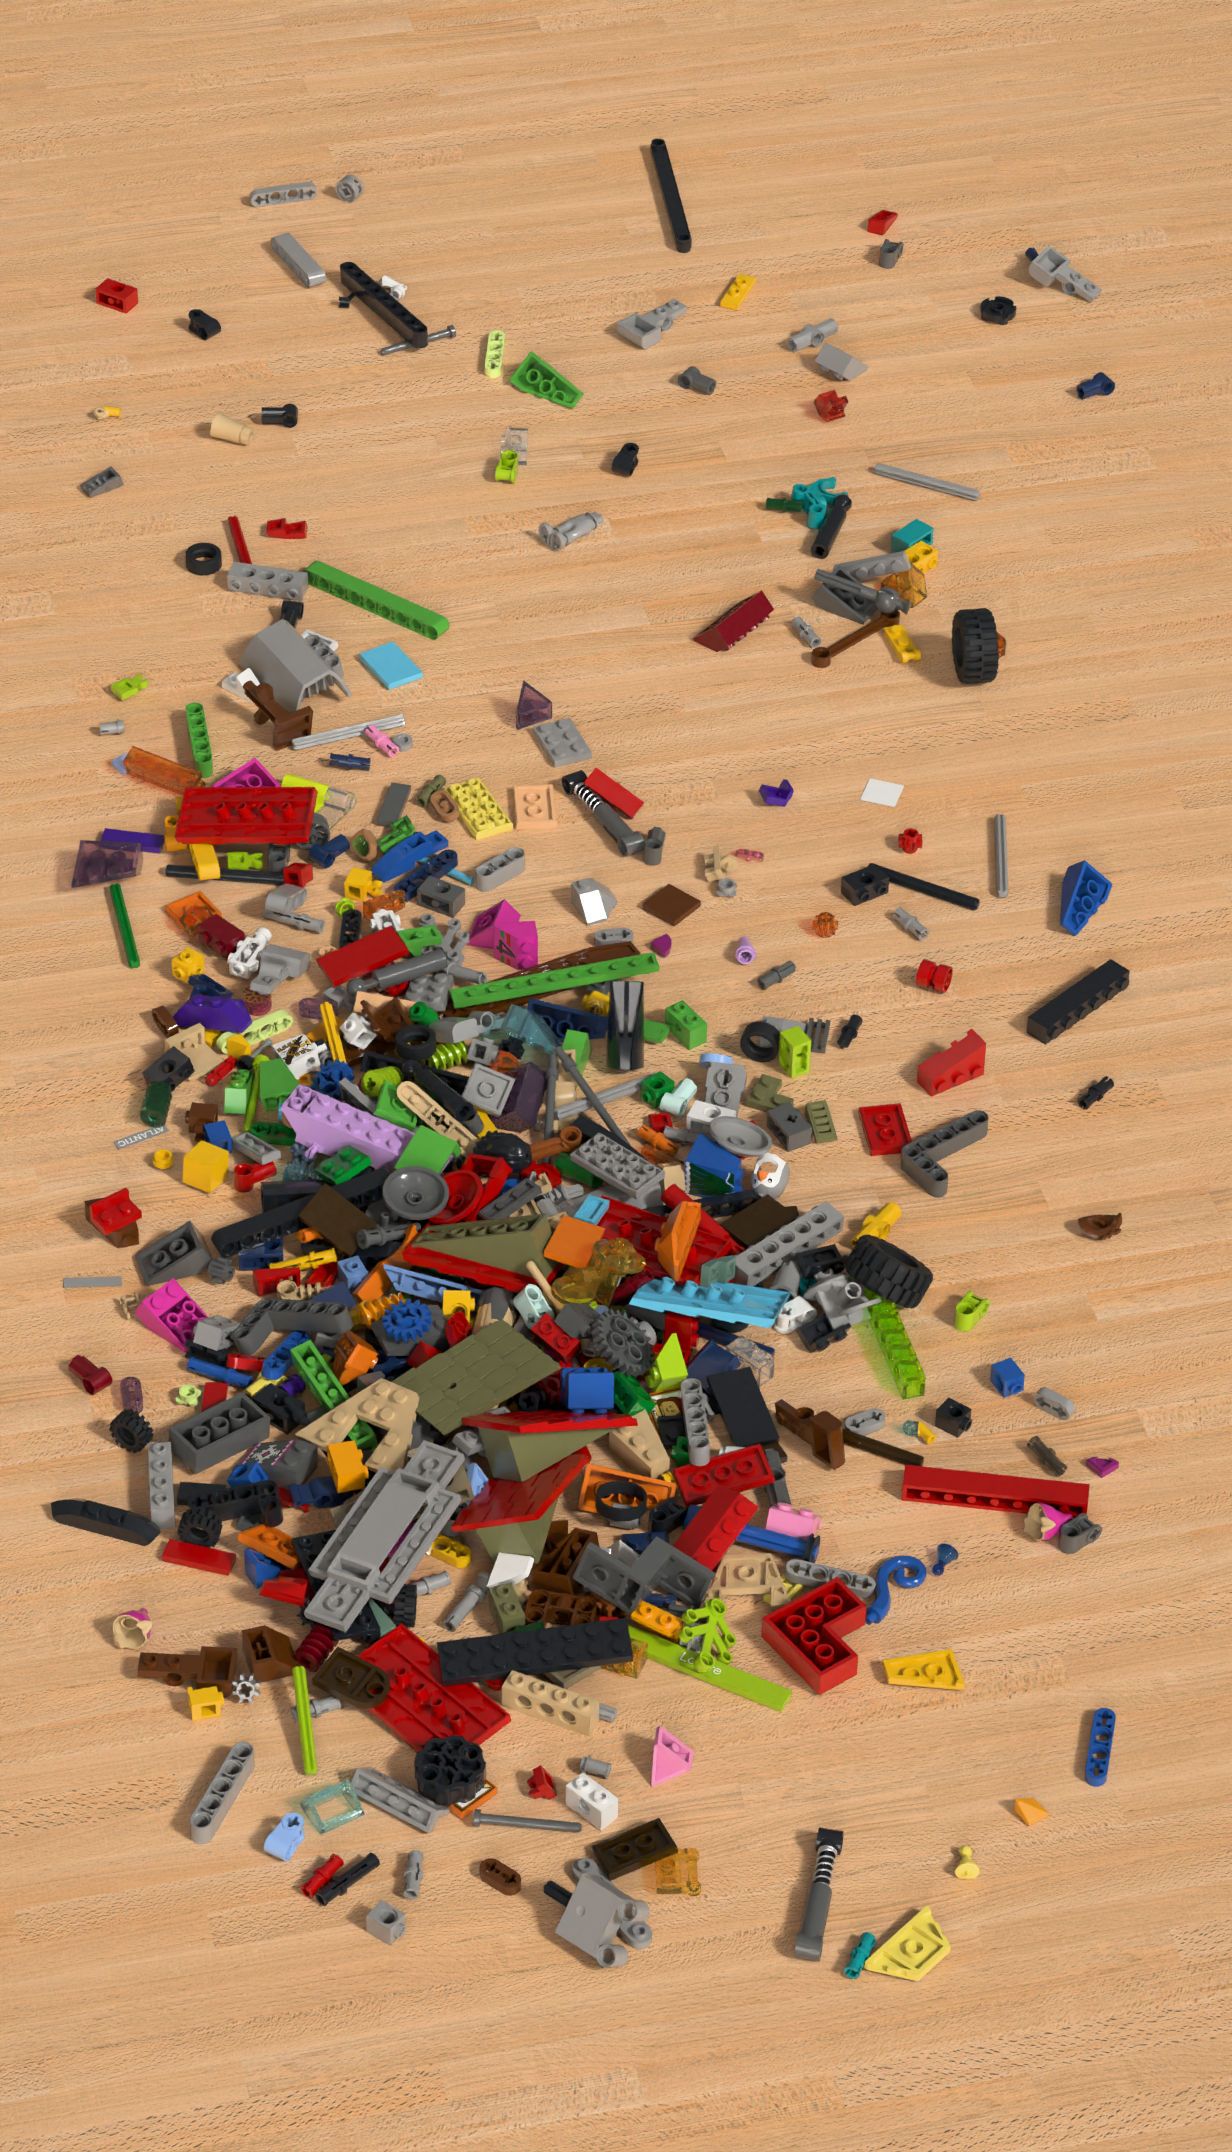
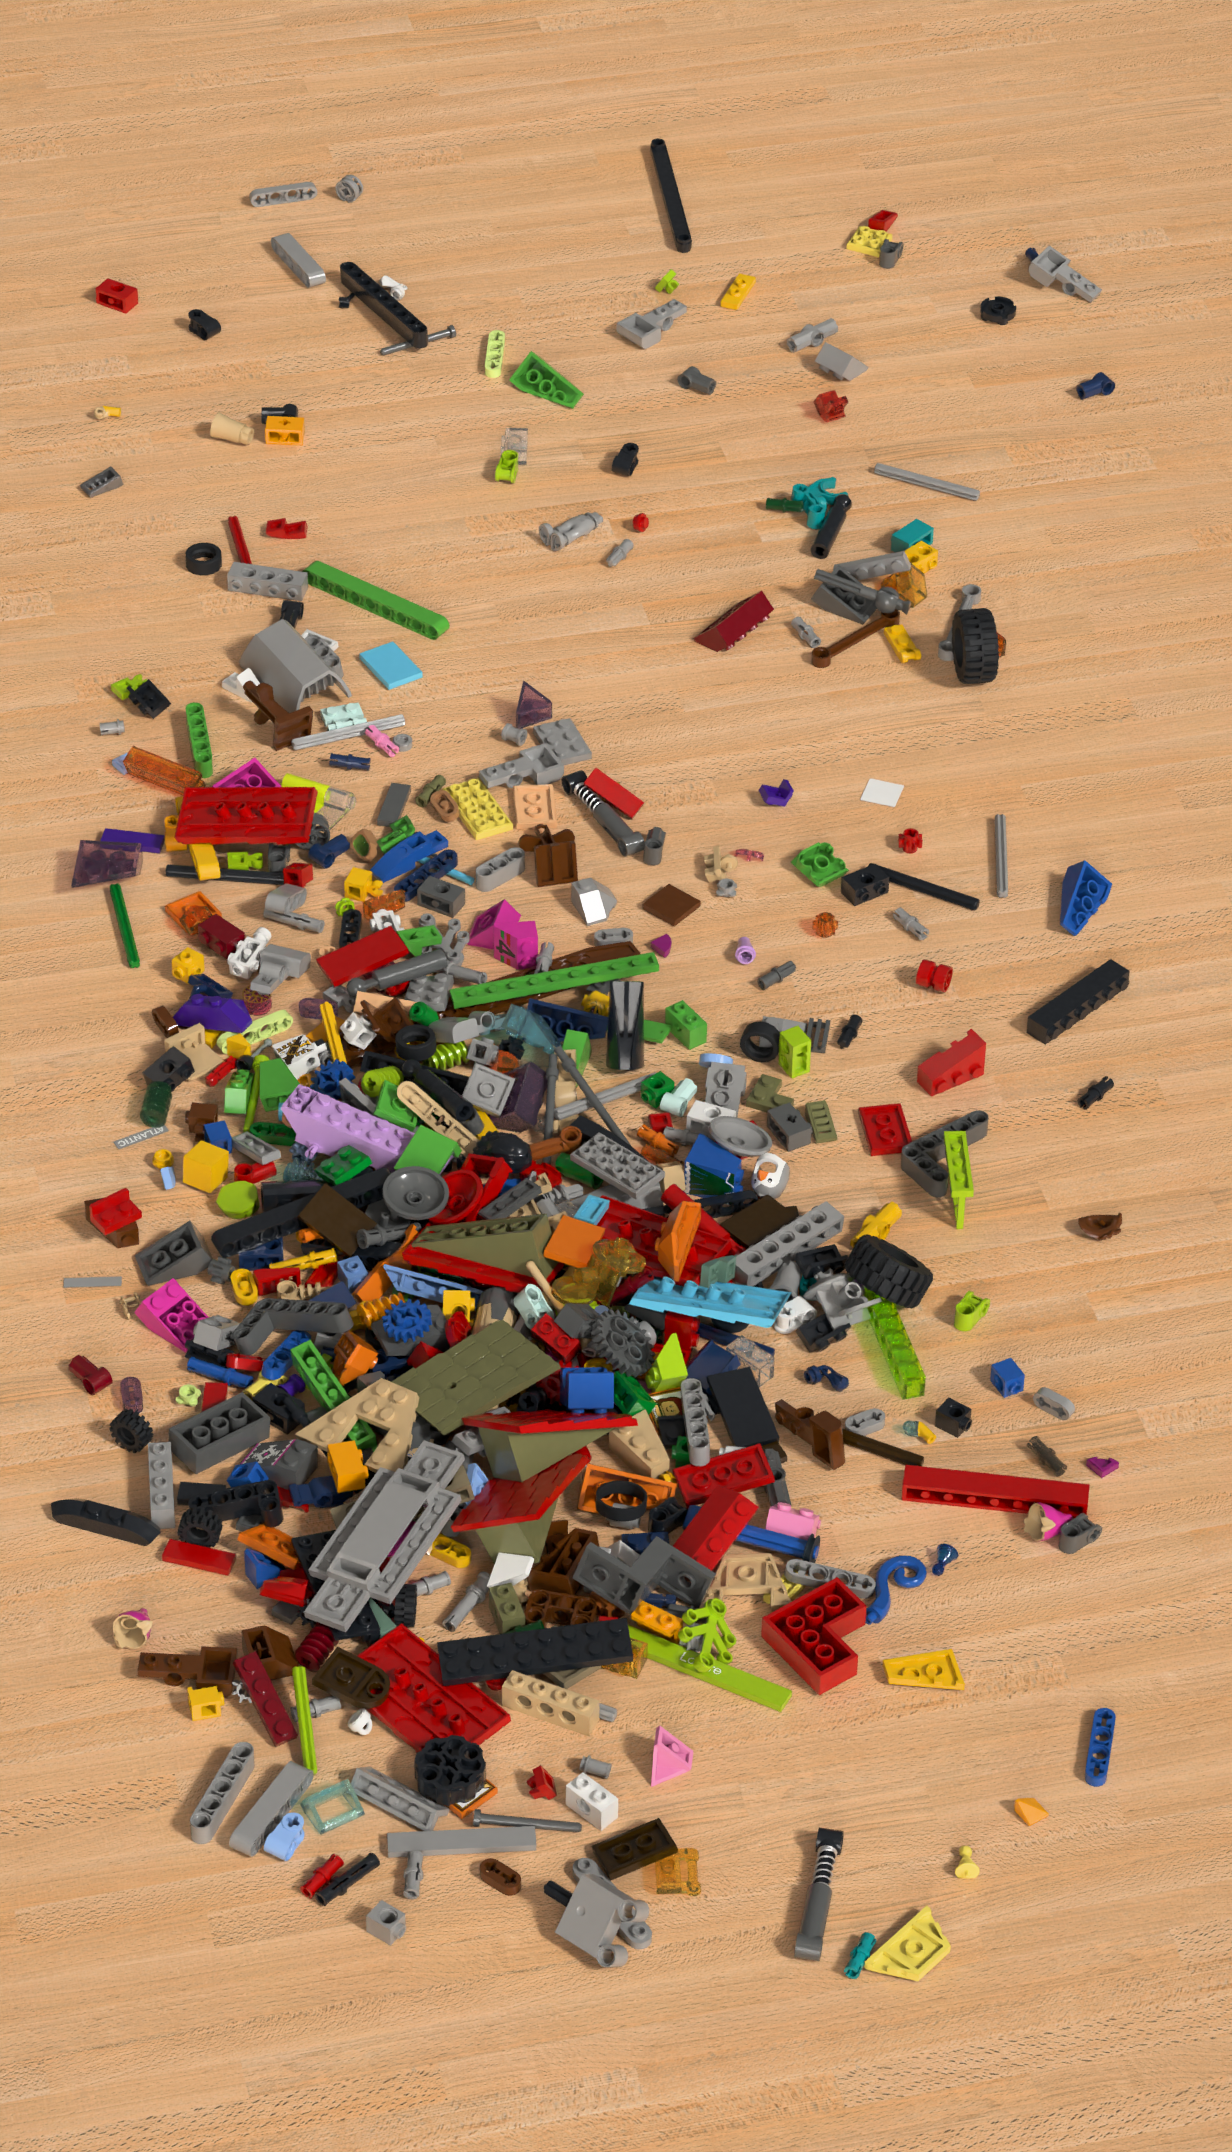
none -> black bracket [127,679,171,719]
none -> light blue tile [160,1167,176,1190]
none -> lime hat [216,1181,260,1219]
none -> light grey beam [229,1761,314,1857]
none -> yellow plate [230,1269,258,1306]
none -> dark red plate [233,1651,298,1747]
none -> light orange brick [265,416,305,446]
none -> dark grey tile [271,1601,301,1625]
none -> light aqua plate [320,702,367,731]
none -> white tile [348,1708,373,1735]
none -> light grey tile [387,1826,536,1858]
none -> light grey plate [479,743,564,788]
none -> light grey bush [501,723,527,746]
none -> reddish brown piece [518,824,578,887]
none -> light grey pin [534,942,554,974]
none -> light grey axle [606,539,634,567]
none -> red plate [633,513,649,532]
none -> lime tile [655,269,679,294]
none -> bright green slope [791,842,849,887]
none -> dark blue piece [804,1365,849,1392]
none -> light yellow tile [846,226,892,257]
none -> light grey piece [938,584,981,661]
none -> lime fence [943,1131,974,1229]

